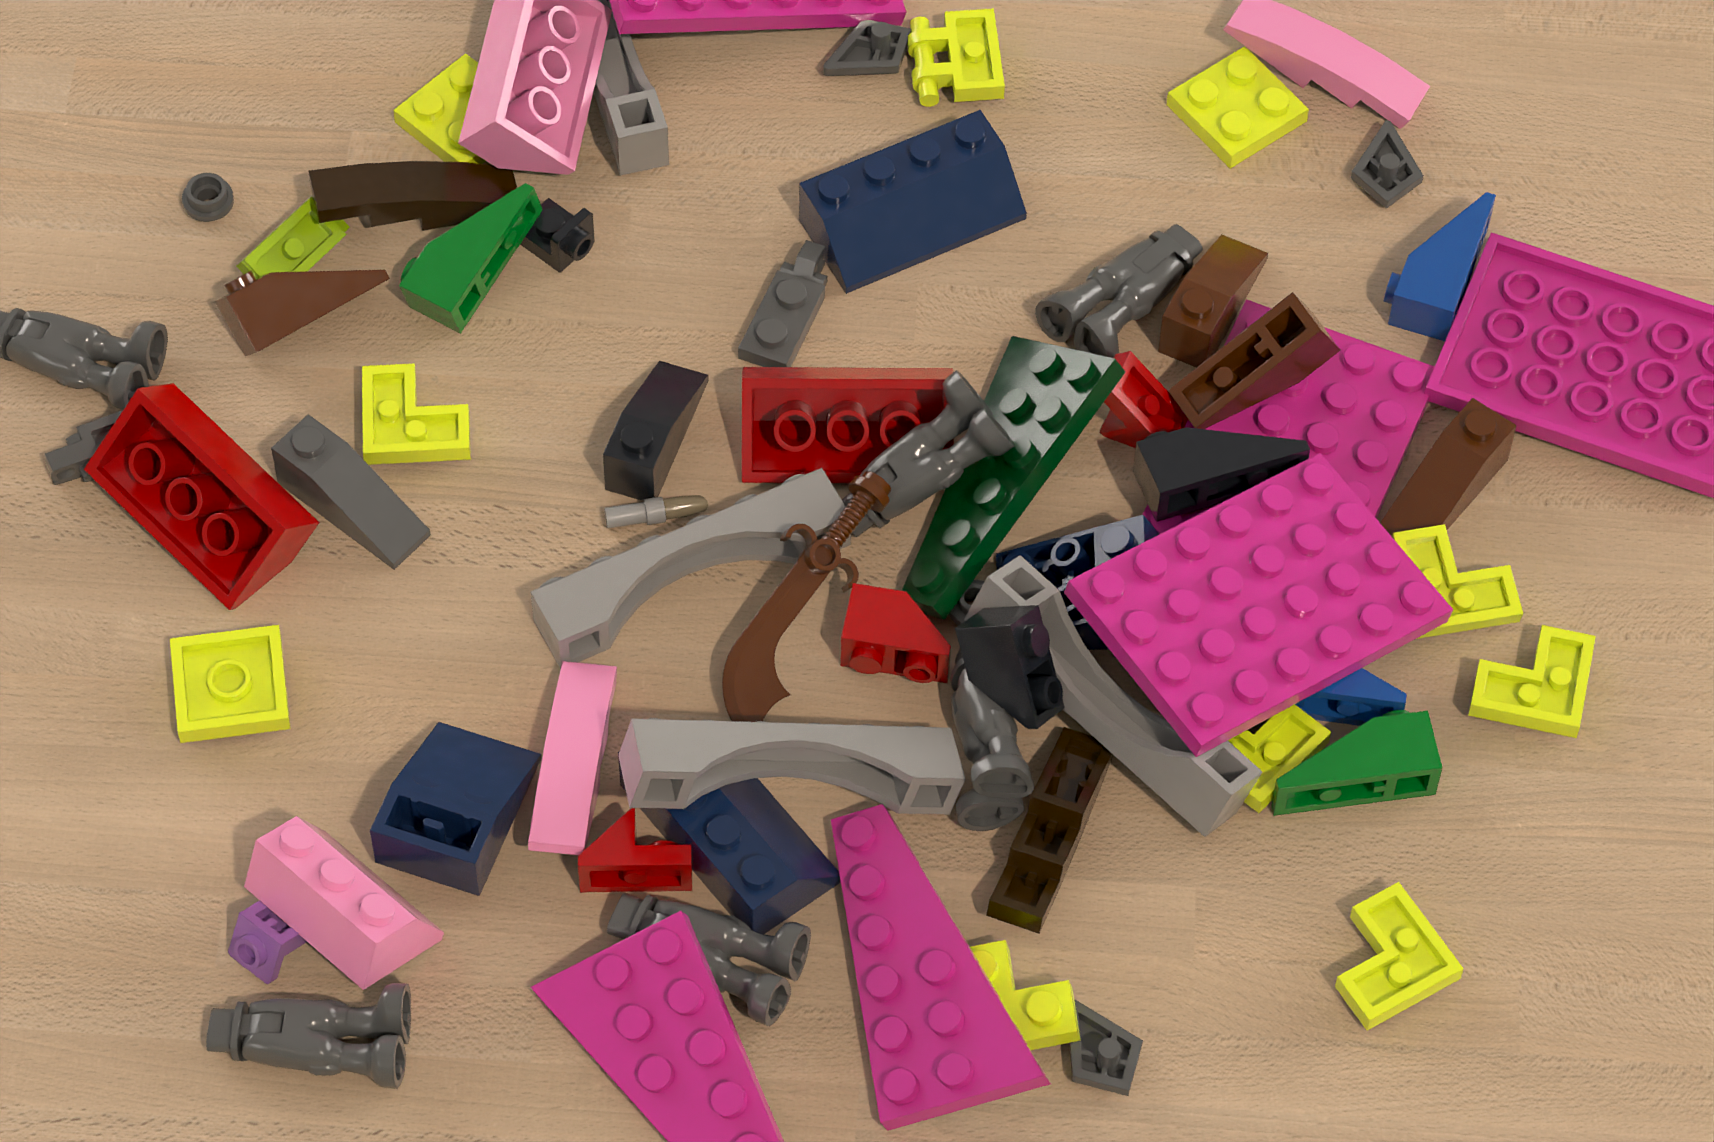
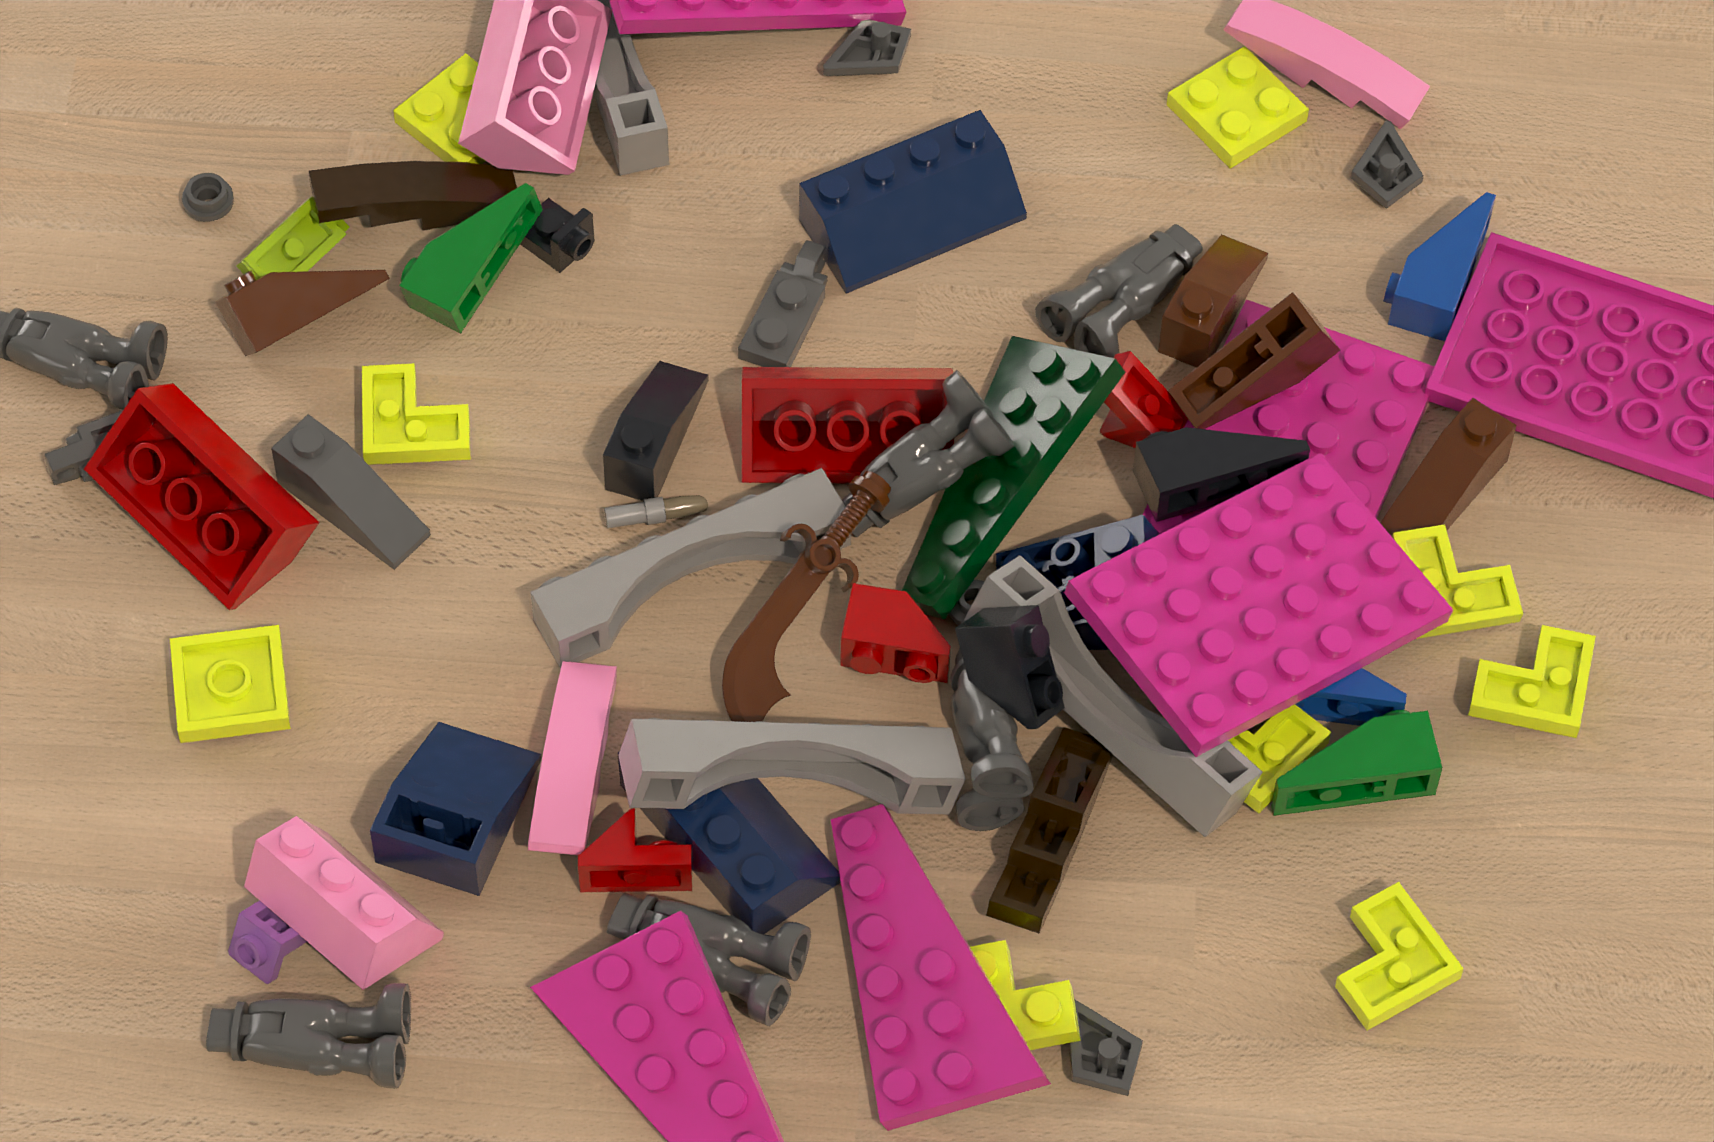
neon yellow plate [907,8,1005,107] -> none

